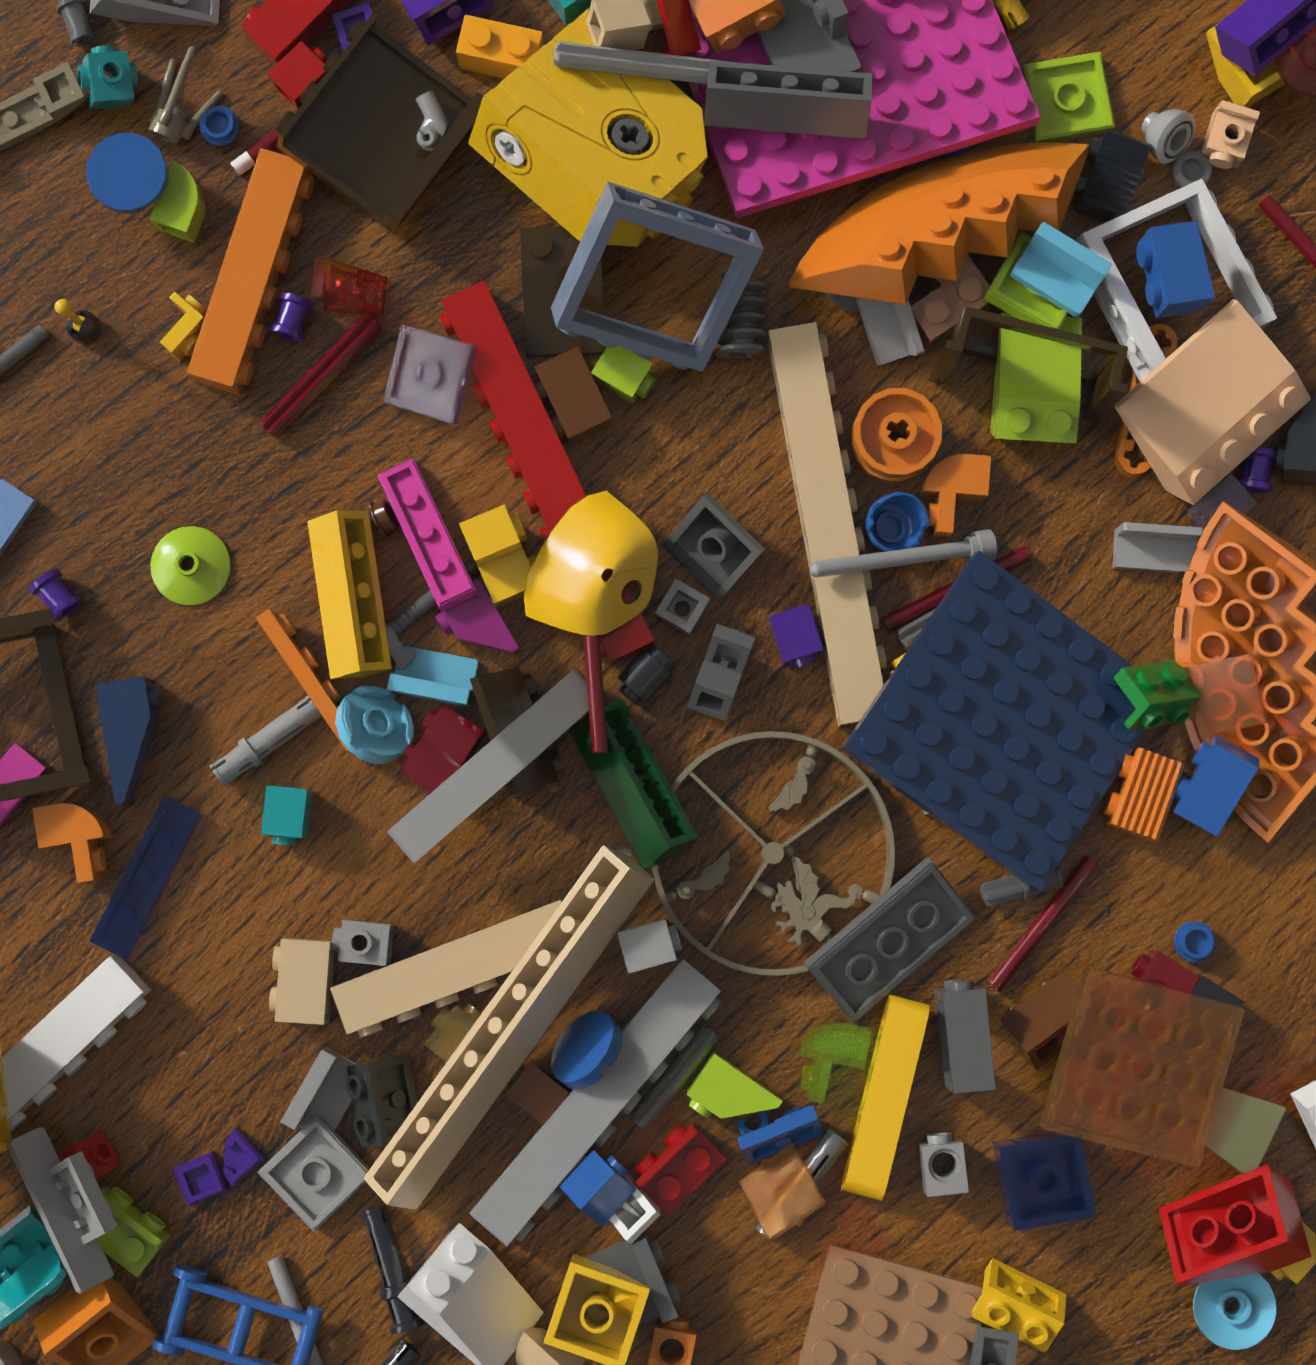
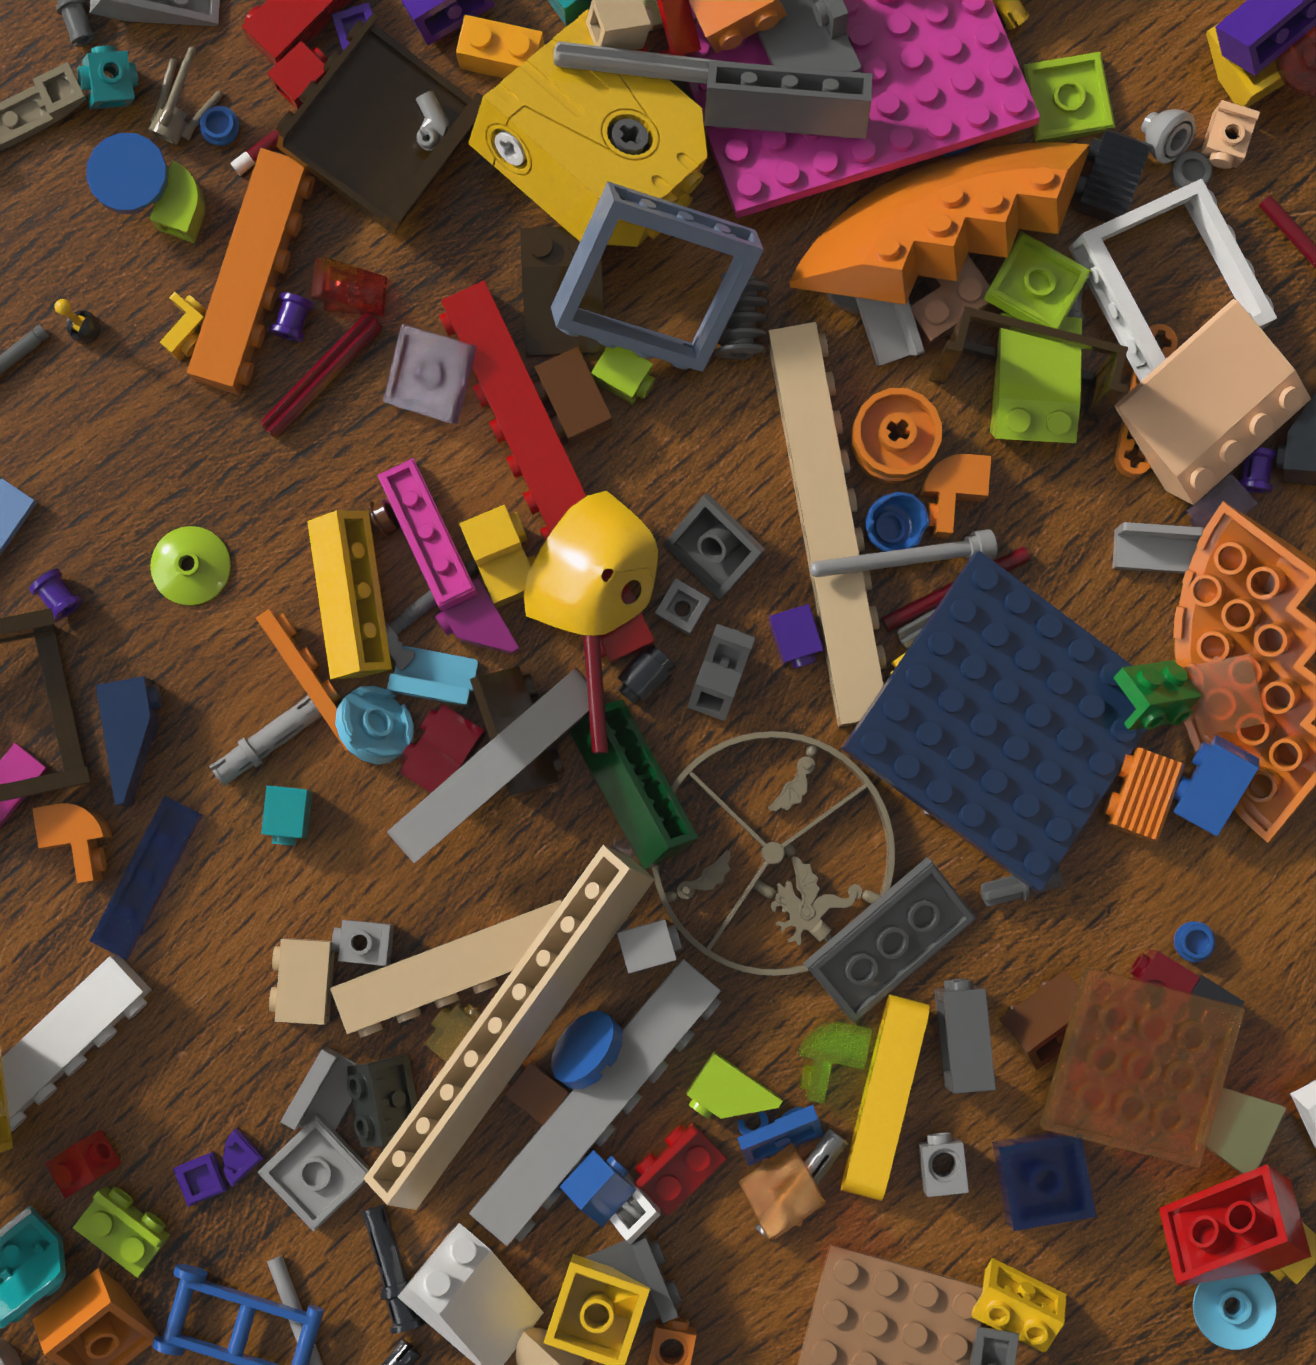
light grey bracket [7,1127,118,1294] -> none
dark grey axle [631,1024,719,1130] -> none
dark red bar [987,856,1099,993] -> none
medium azure panel [1010,221,1113,317] -> none
blue brick [1136,221,1215,318] -> none

